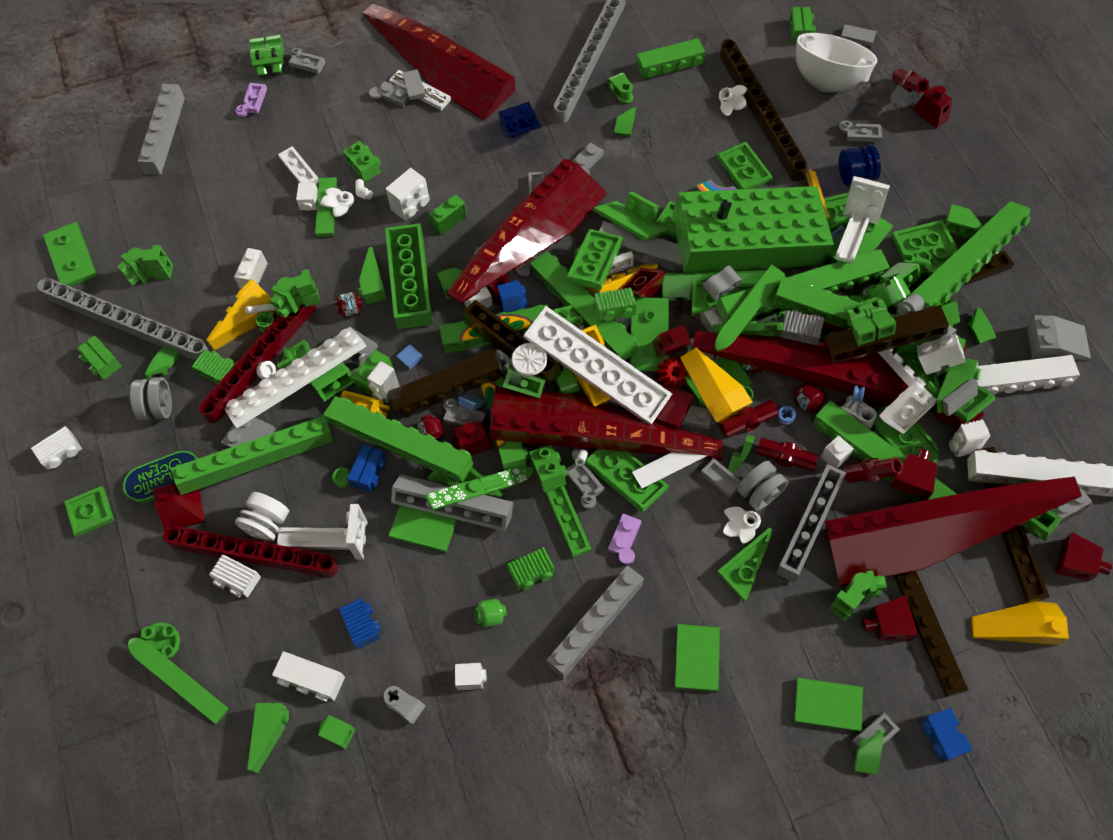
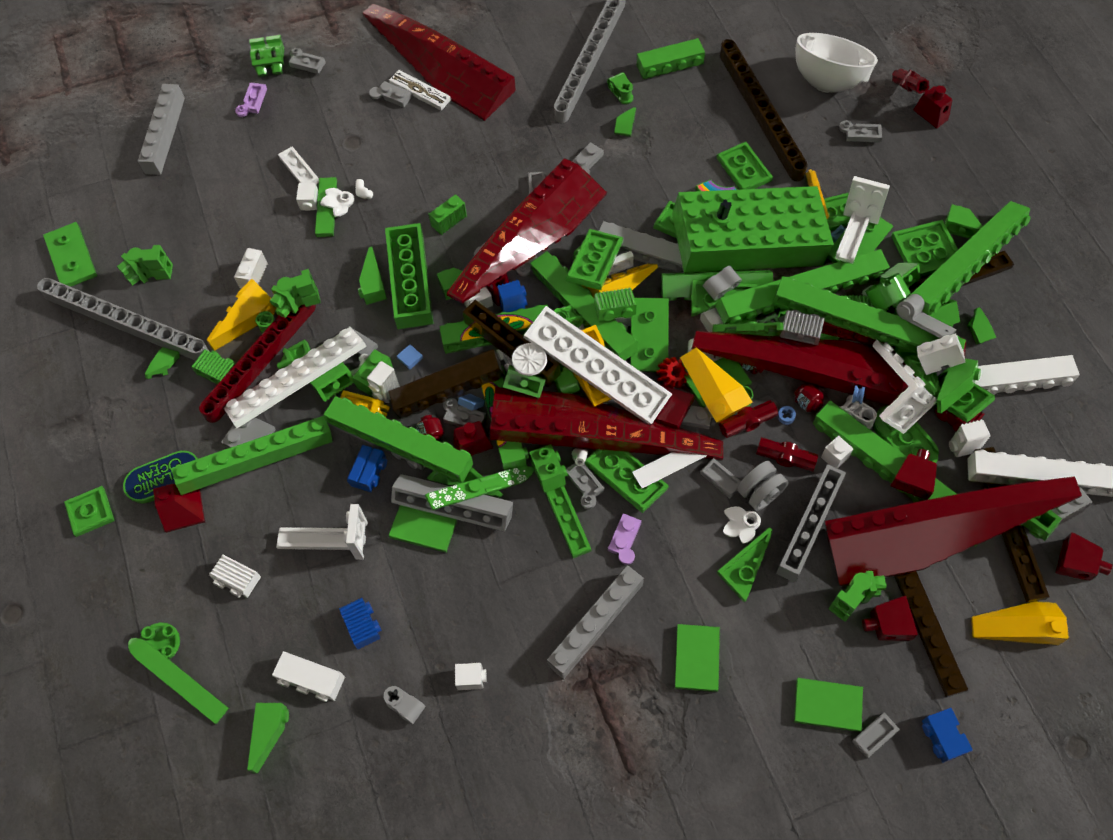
white brick [31,426,82,470] -> none
bright green brick [77,336,122,379] -> none
light grey wheel [130,377,172,421] -> none
dark red beam [162,526,338,578] -> none
white wheel [235,492,289,542] -> none
white bar [245,304,276,314] -> none
white tile [256,361,276,379] -> none
bright green brick [318,715,356,749] -> none
bright green tile [332,467,350,488] -> none
head [335,292,363,318] -> none
bright green brick [343,141,381,183] -> none
white brick [385,168,430,221] -> none
light grey tile [402,69,426,100] -> none
bright green head [474,598,507,628] -> none
clear blue slope [498,102,541,138] -> none
bright green brick [507,547,555,591] -> none
bright green bracket [594,192,668,240] -> none
dark red slope [619,268,665,298] -> none
dark red torso [652,325,692,359] -> none
bright green piece [715,264,785,351] -> none
white plate [719,85,747,116] -> none
bright green slope [728,435,755,472] -> none
bright green brick [789,7,816,43] -> none
dark brown brick [824,305,949,365] -> none
clear blue wheel [838,144,881,186] -> none
light grey tile [841,24,877,47] -> none
bright green hips [844,296,896,346] -> none
dark red piece [844,457,903,483] -> none
bright green slope [854,729,884,775] -> none
bright green arm [903,253,938,277] -> none
light grey tile [943,378,978,417] -> none
light grey slope [1027,315,1091,360] -> none

